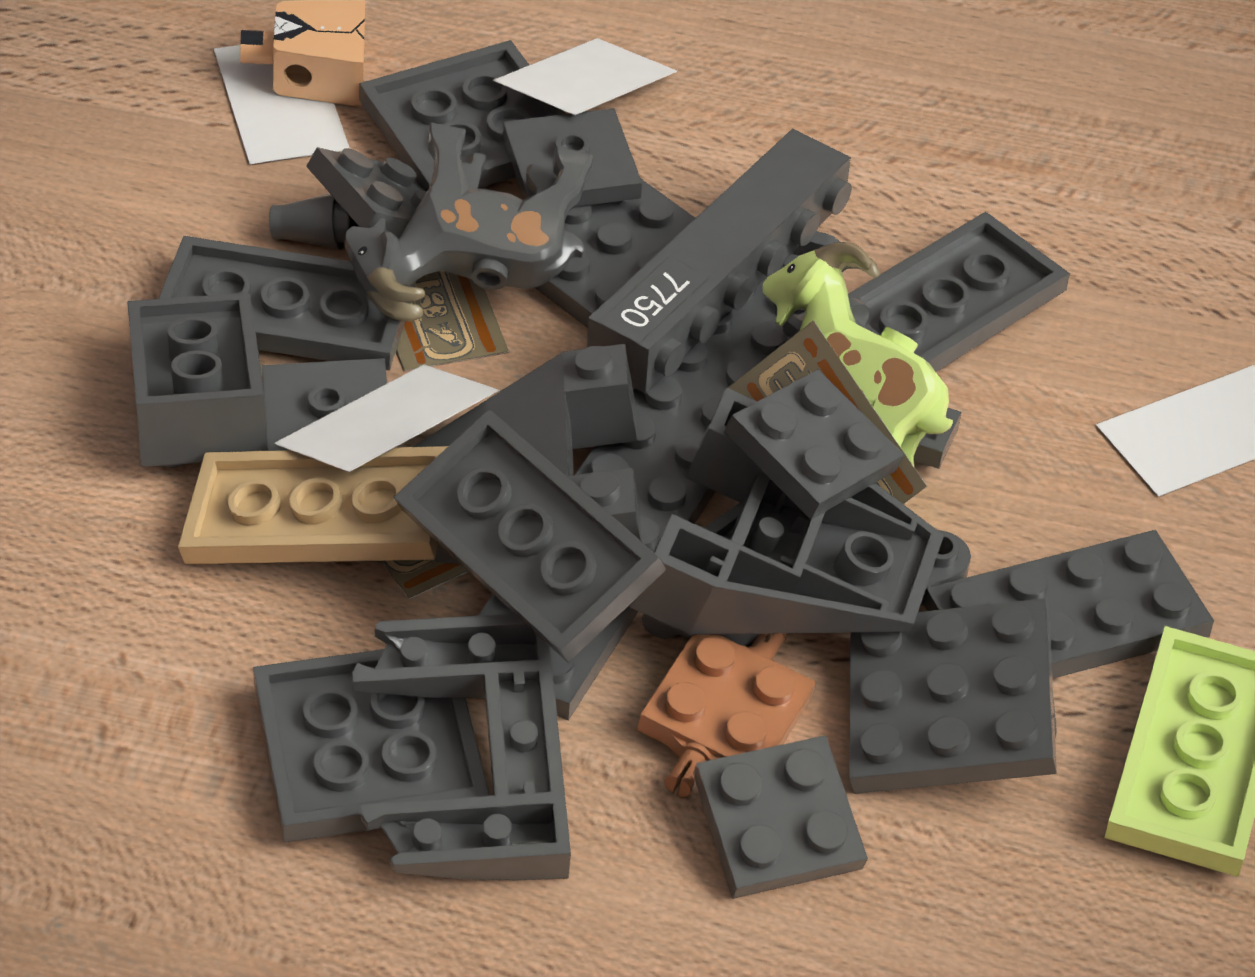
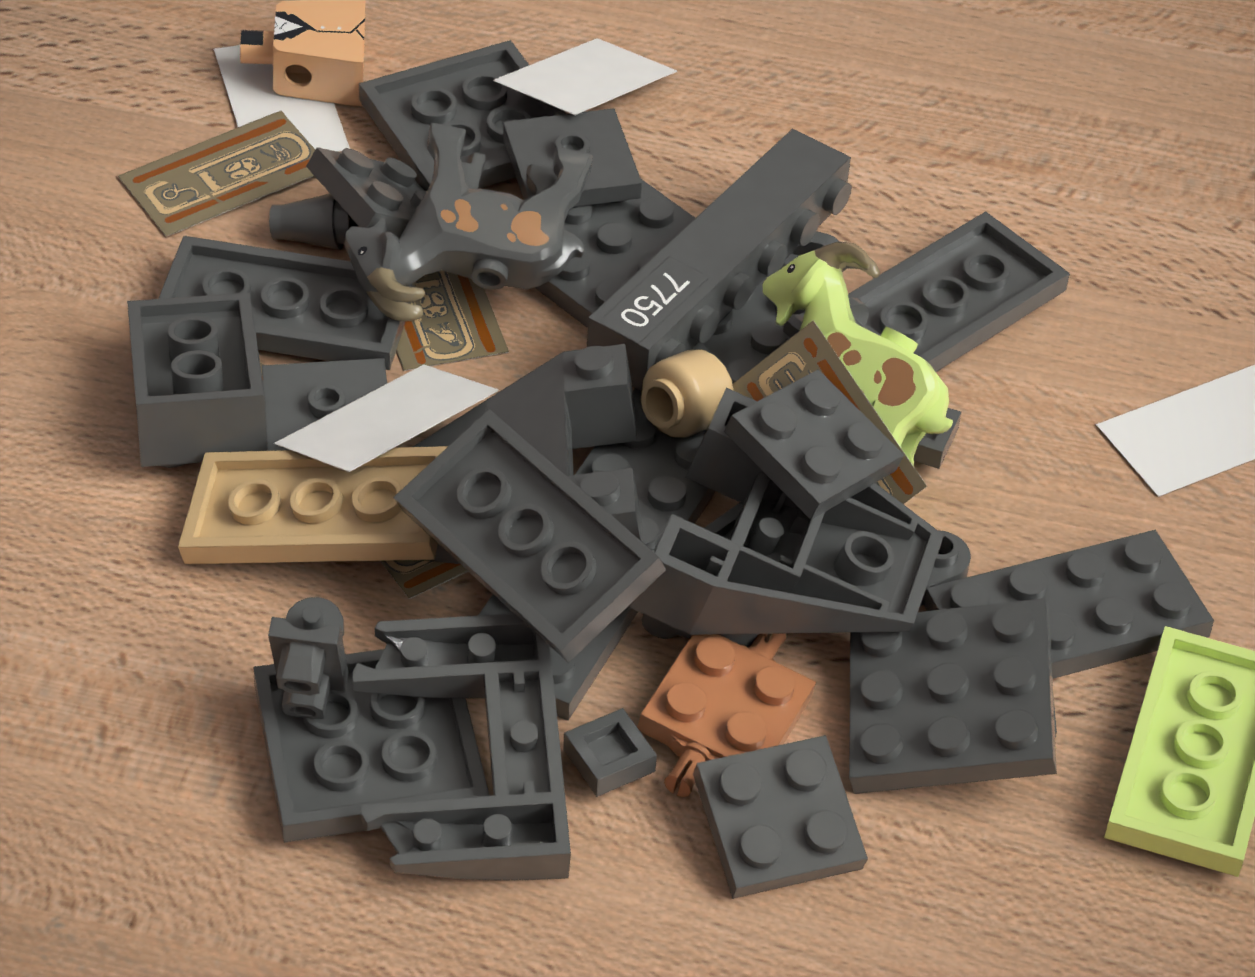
none -> sticker [118,110,315,237]
none -> dark grey hips [268,597,349,720]
none -> dark grey plate [563,708,657,797]
none -> tan head [641,350,734,437]

